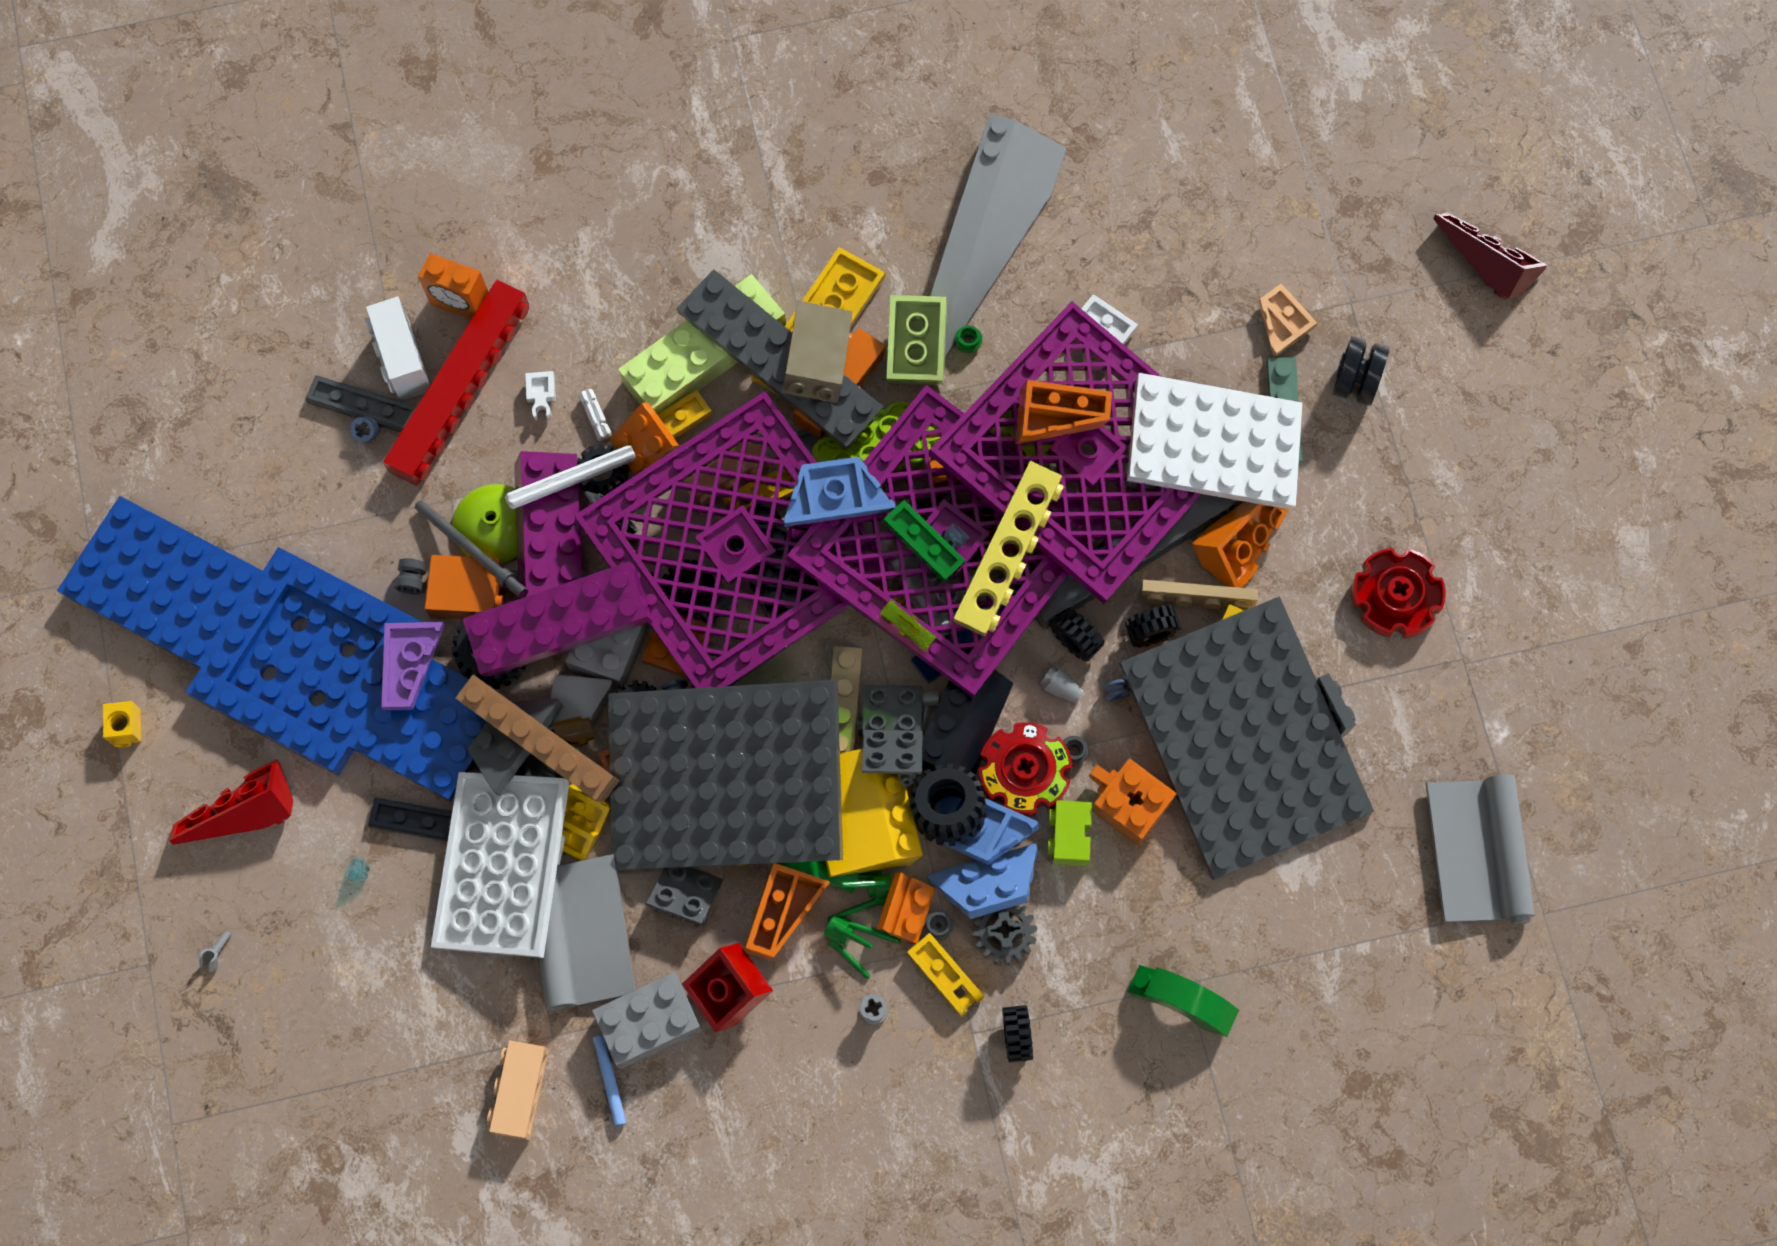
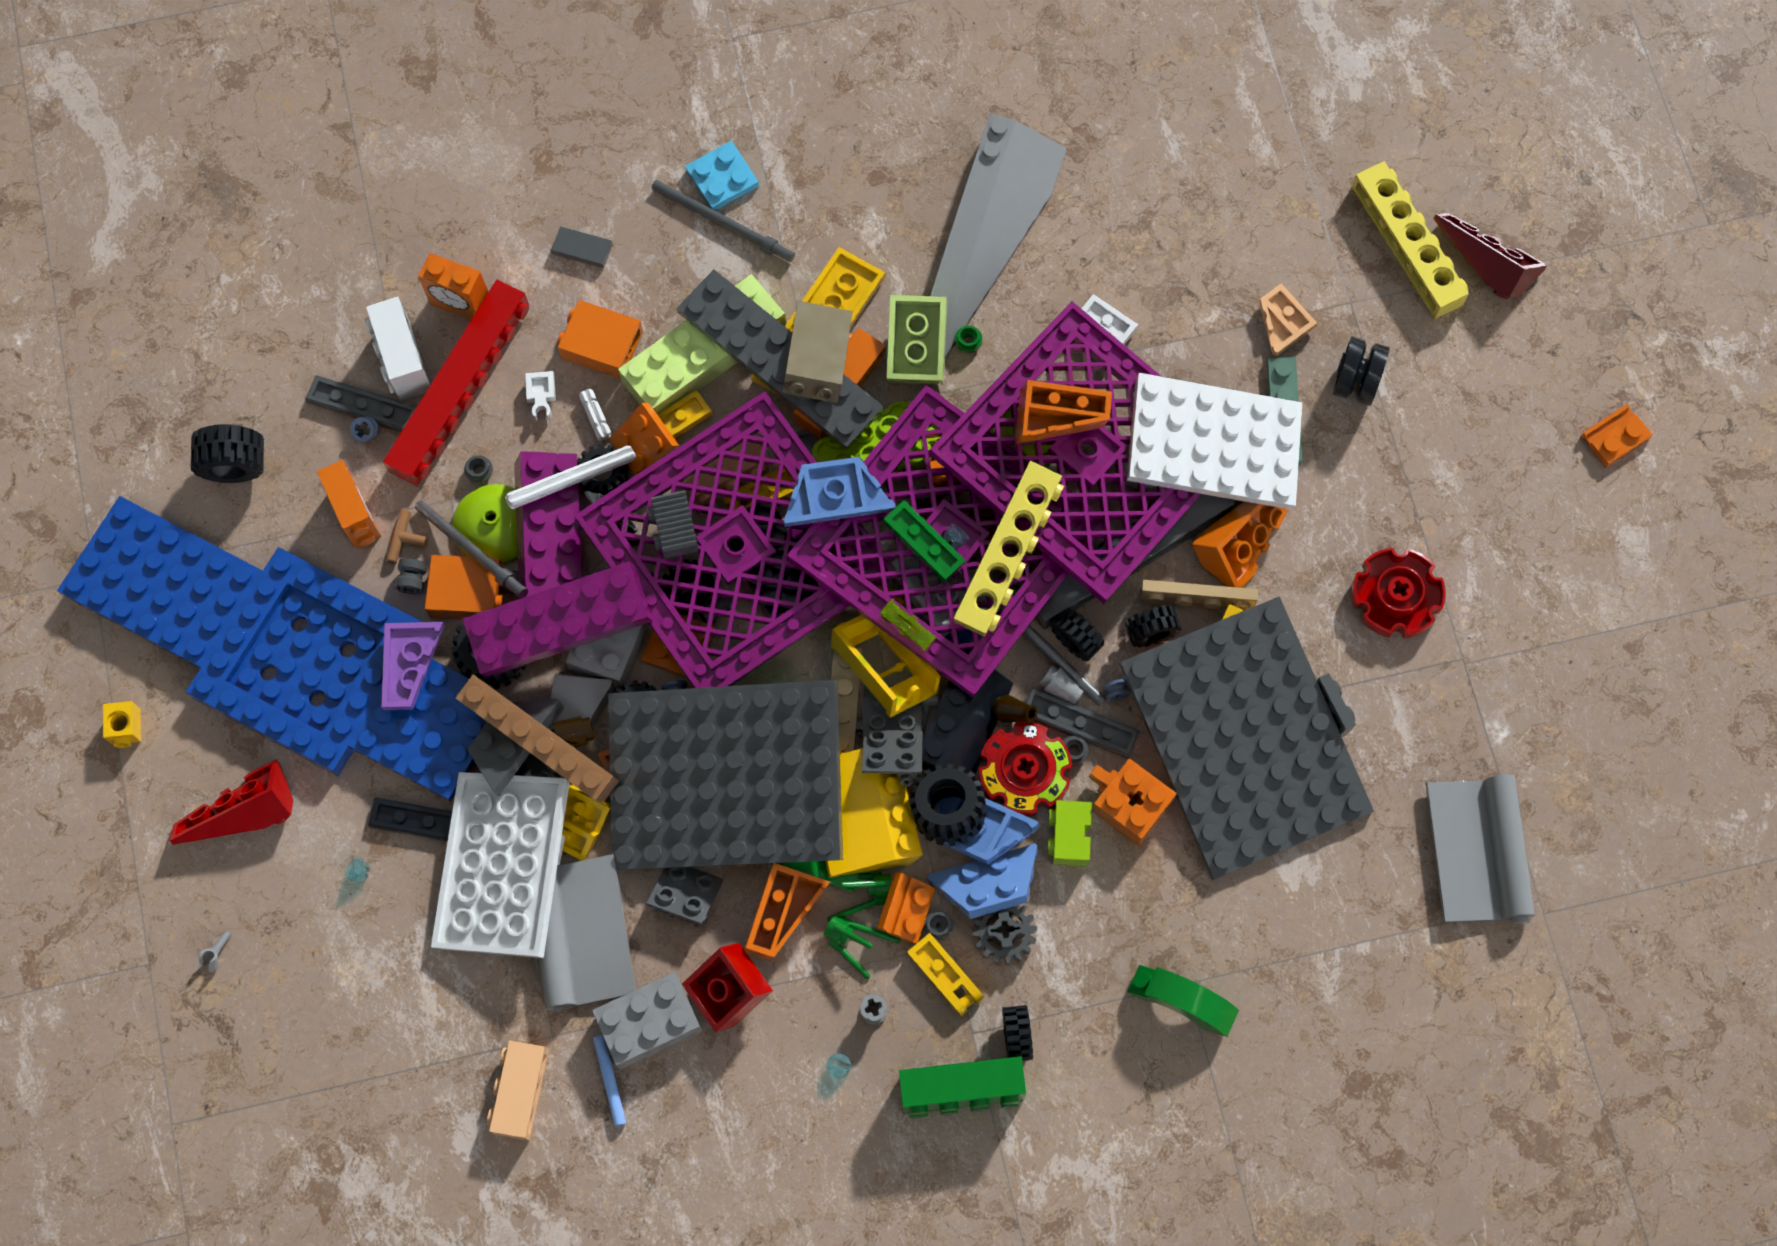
none -> black tyre [190,424,264,483]
none -> orange brick [317,459,381,548]
none -> medium nougat piece [386,509,427,564]
none -> dark grey plate [464,455,493,483]
none -> dark grey tile [551,226,613,268]
none -> orange brick [557,300,643,379]
none -> dark grey brick [647,490,698,559]
none -> dark grey bar [652,180,795,262]
none -> medium azure plate [685,141,759,211]
none -> clear light blue hinge [827,1053,851,1079]
none -> yellow door [831,614,940,718]
none -> green brick [899,1056,1026,1119]
none -> flat silver bar [985,596,1106,706]
none -> dark brown cone [993,694,1037,723]
none -> dark grey tile [1026,687,1140,759]
none -> light yellow brick [1352,161,1469,319]
none -> orange plate [1580,404,1653,468]

